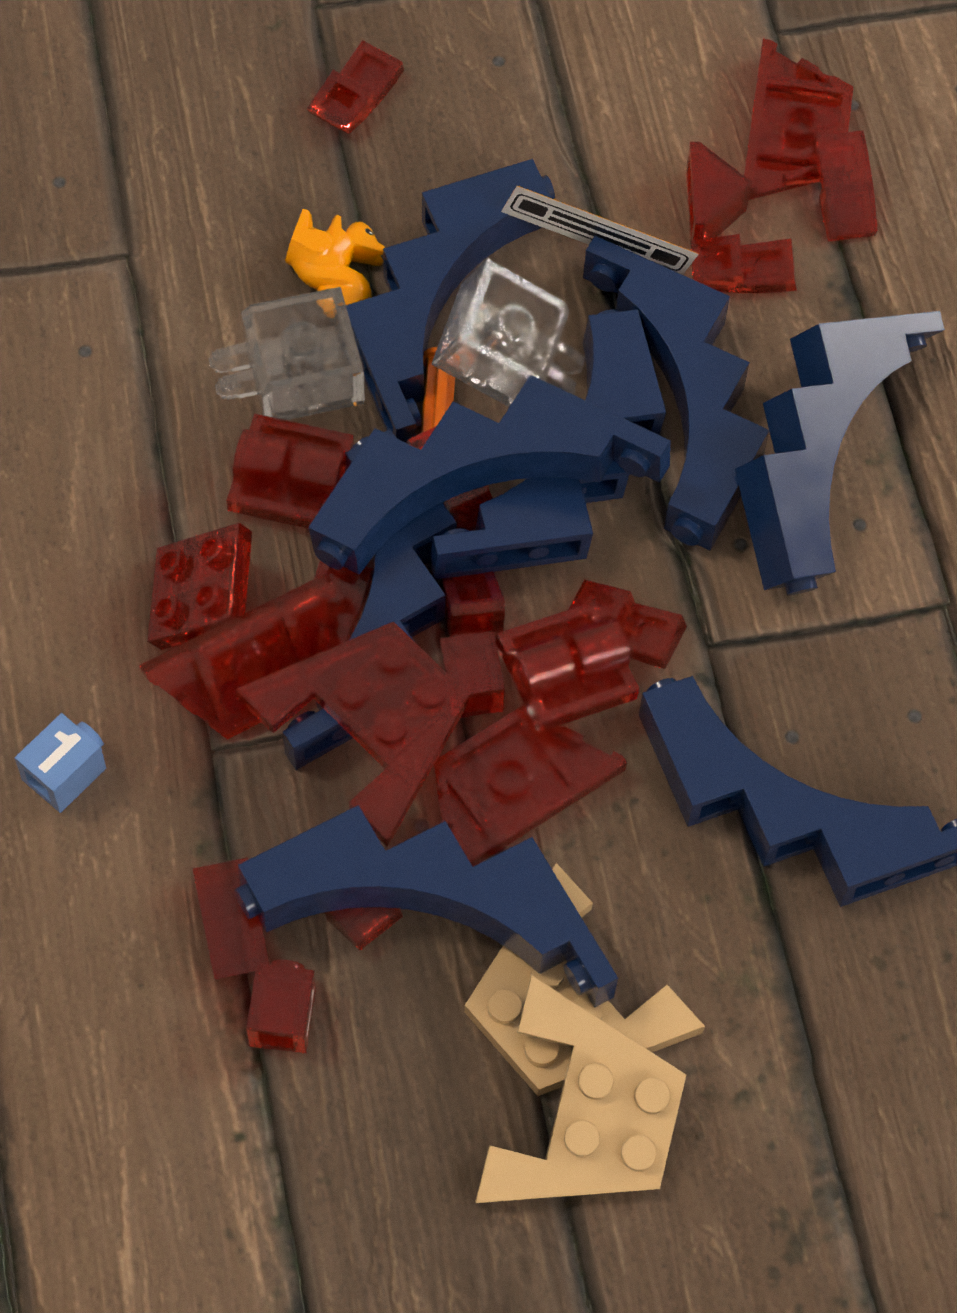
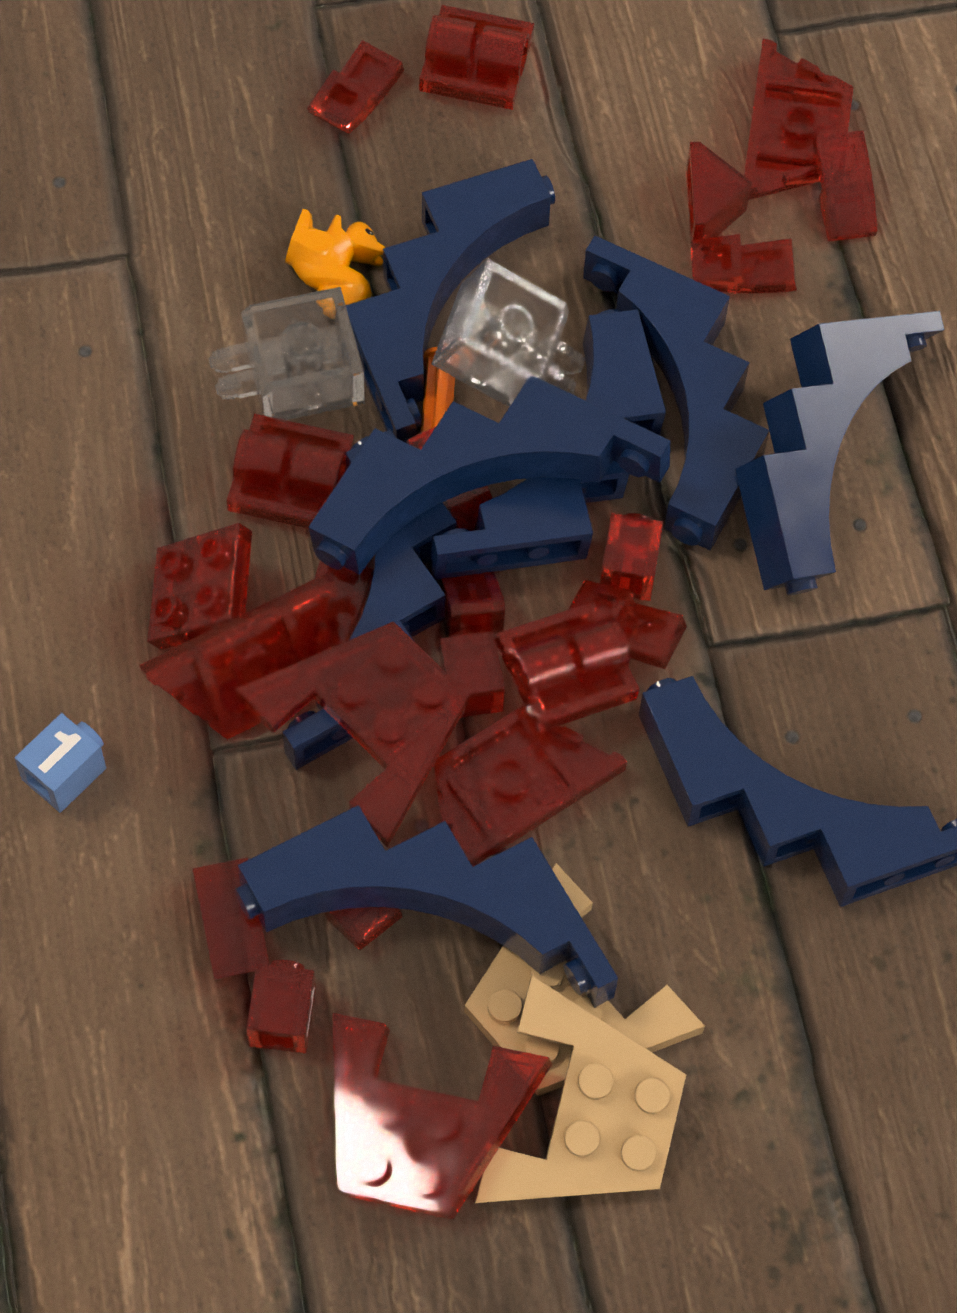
white sticker [501,186,699,275] -> none
none -> clear red wing [332,1013,553,1220]
none -> clear red plate [419,5,534,110]
none -> clear red brick [599,513,663,601]

